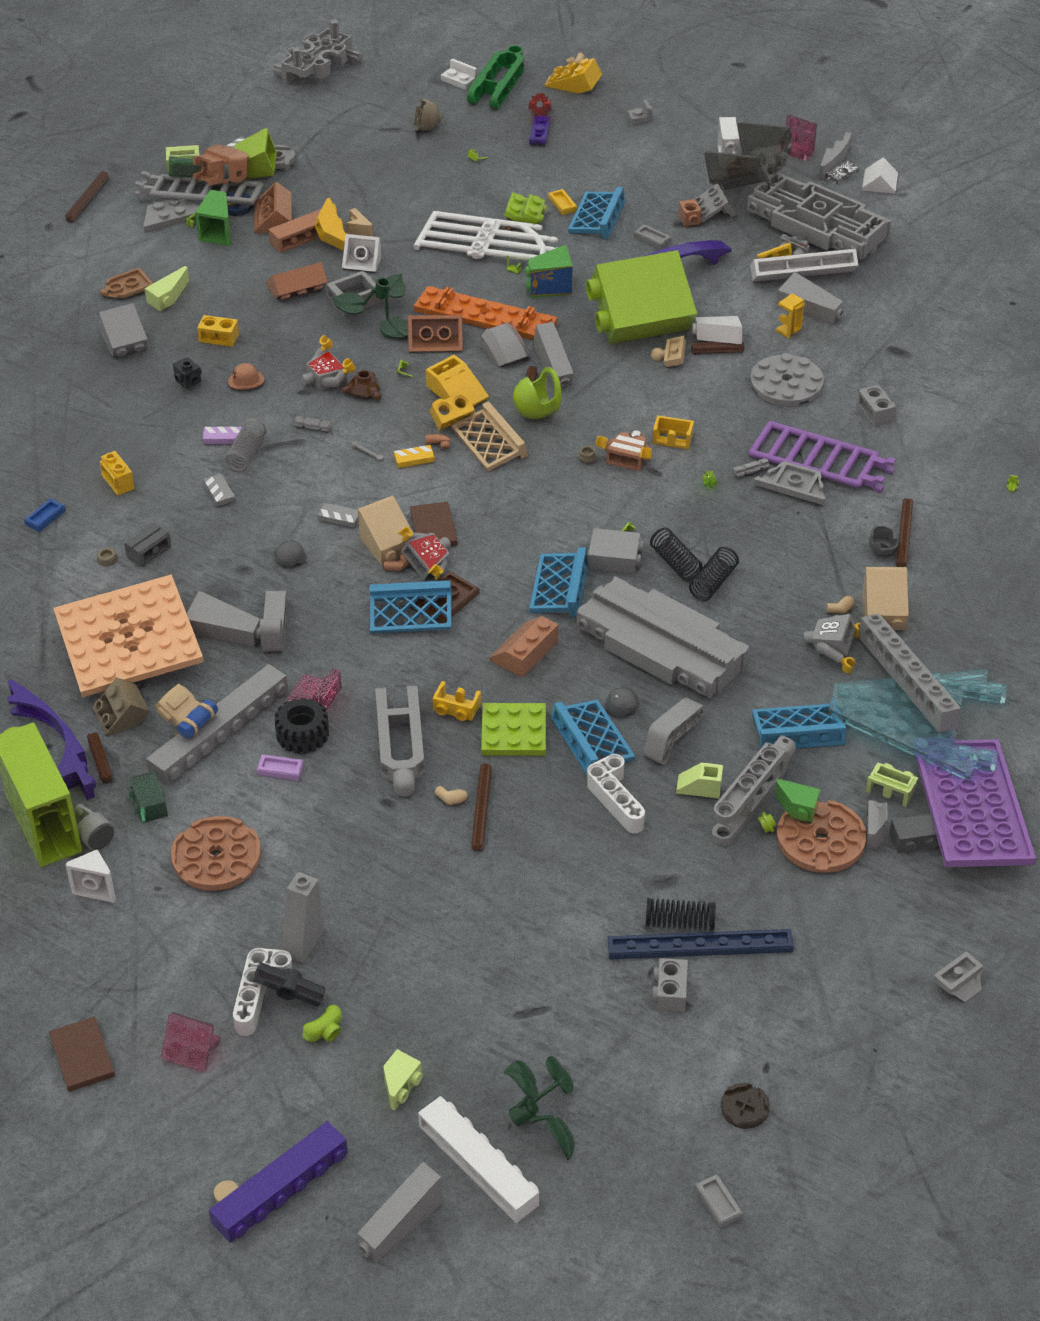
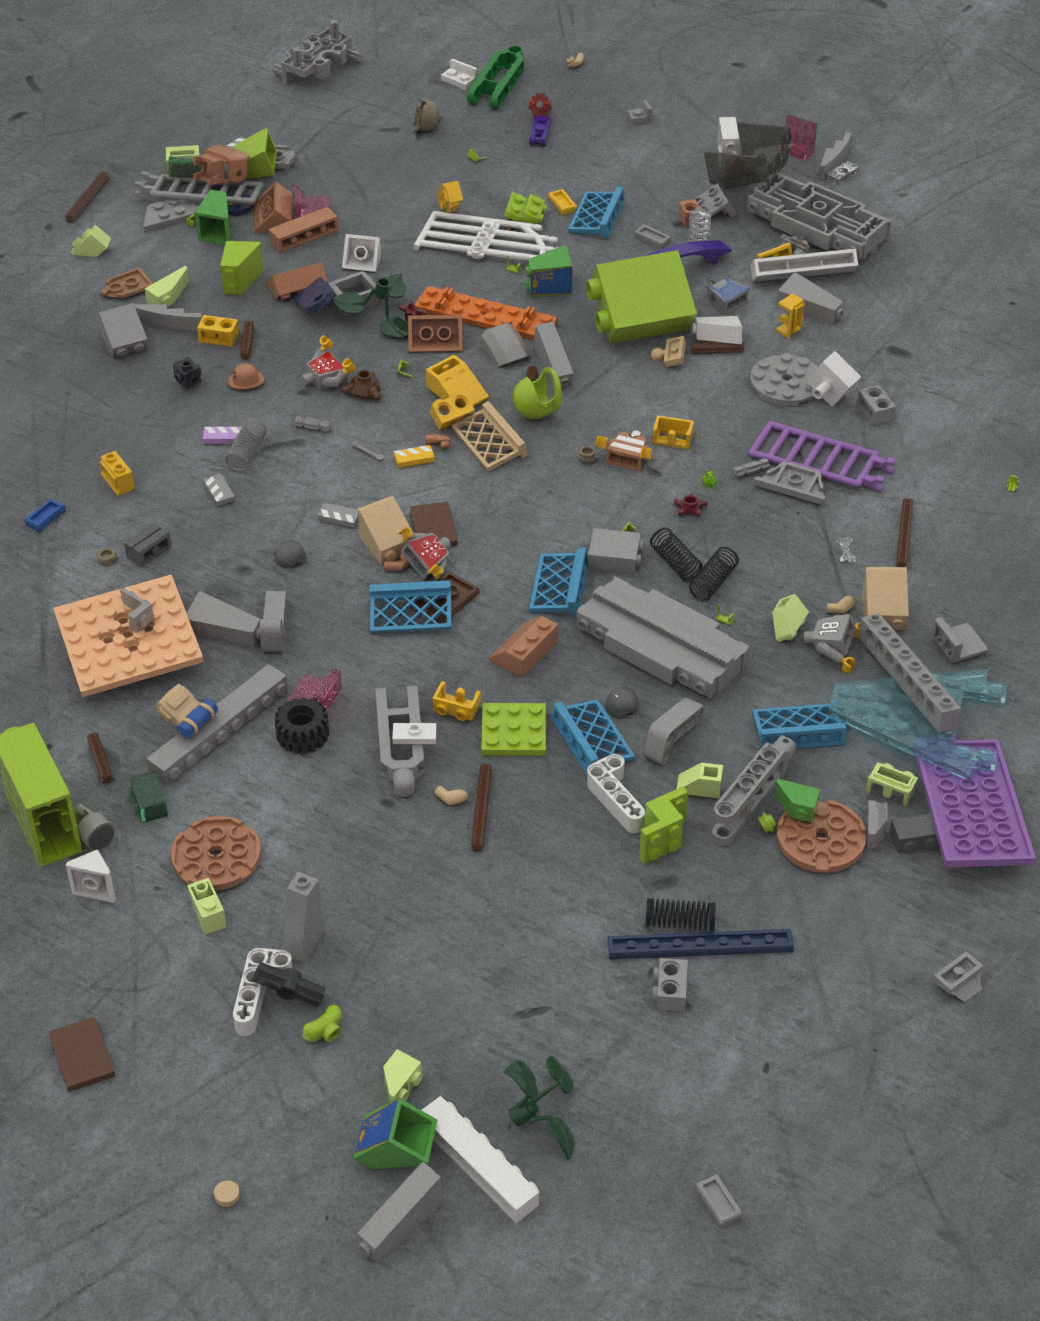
dark purple slope [7,679,96,800] -> none
dark tan slope [92,677,150,736] -> none
clear pink bracket [161,1012,221,1071] -> none
dark purple brick [209,1121,348,1243] -> none
lavender tile [256,754,304,781] -> none
yellow slope [314,198,347,251] -> none
tan slope [346,208,373,237] -> none
yellow slope [544,58,602,94] -> none
dark brown tile [720,1083,770,1129] -> none
white slope [862,157,898,194] -> none
dark grey hair [868,526,899,555] -> none
none -> yellowish green slope [71,225,111,257]
none -> light grey bracket [120,587,154,633]
none -> light grey slope [134,304,202,331]
none -> yellowish green slope [187,878,227,935]
none -> lime slope [220,241,263,295]
none -> reddish brown axle [240,321,254,359]
none -> clear pink bracket [292,184,330,218]
none -> dark blue tile [293,277,335,313]
none -> bright green slope [353,1098,438,1170]
none -> white plate [392,723,437,744]
none -> dark red animal [398,301,428,320]
none -> yellow window [436,181,464,213]
none -> lime bracket [639,786,688,864]
none -> dark red animal [674,493,708,517]
none -> clear piece [688,208,711,242]
none -> light grey torso [706,278,749,316]
none -> lime piece [716,604,735,626]
none -> yellowish green slope [772,594,809,642]
none -> white brick [806,351,861,407]
none -> clear piece [835,536,856,564]
none -> light grey bracket [932,617,988,663]

